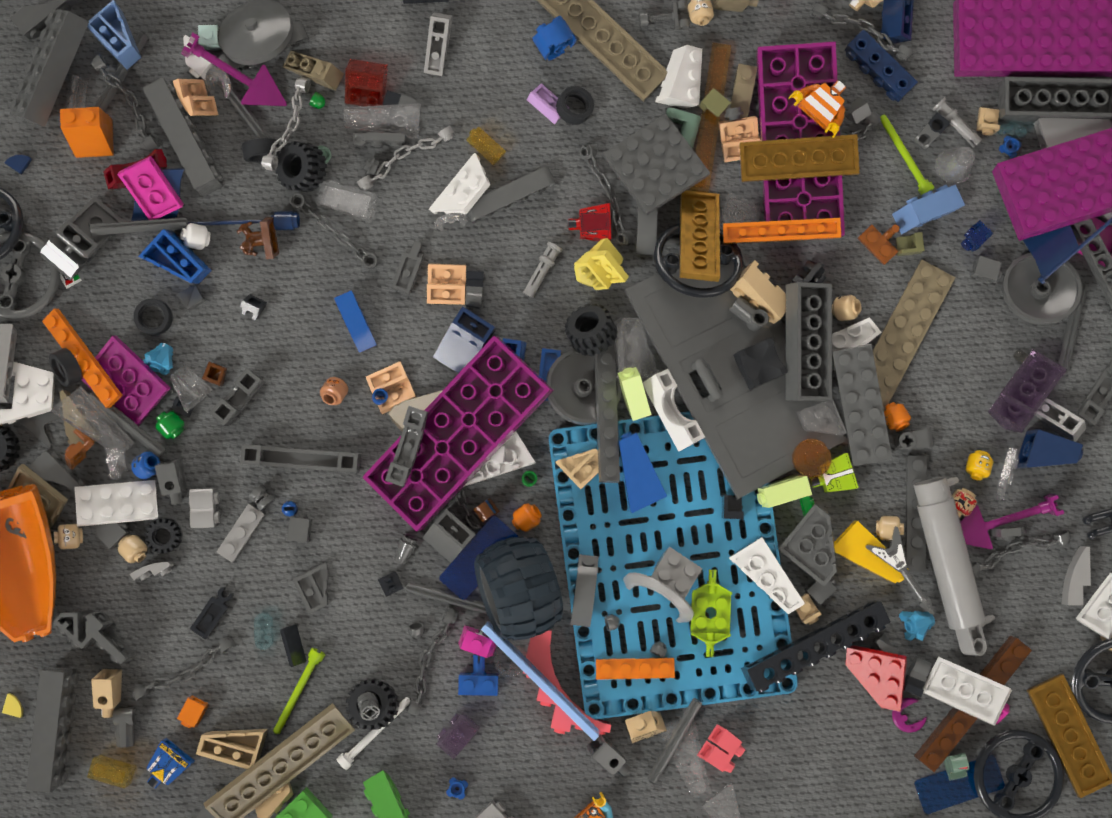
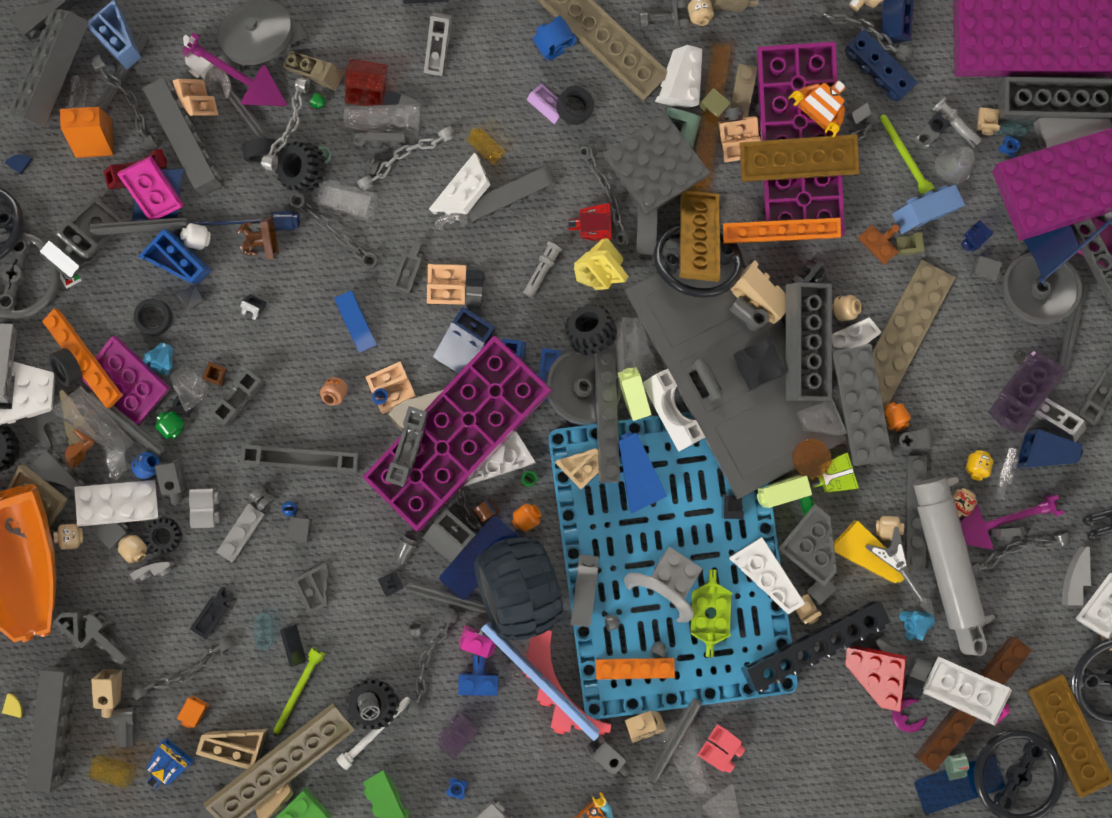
light aqua brick [198,25,222,50] -> none

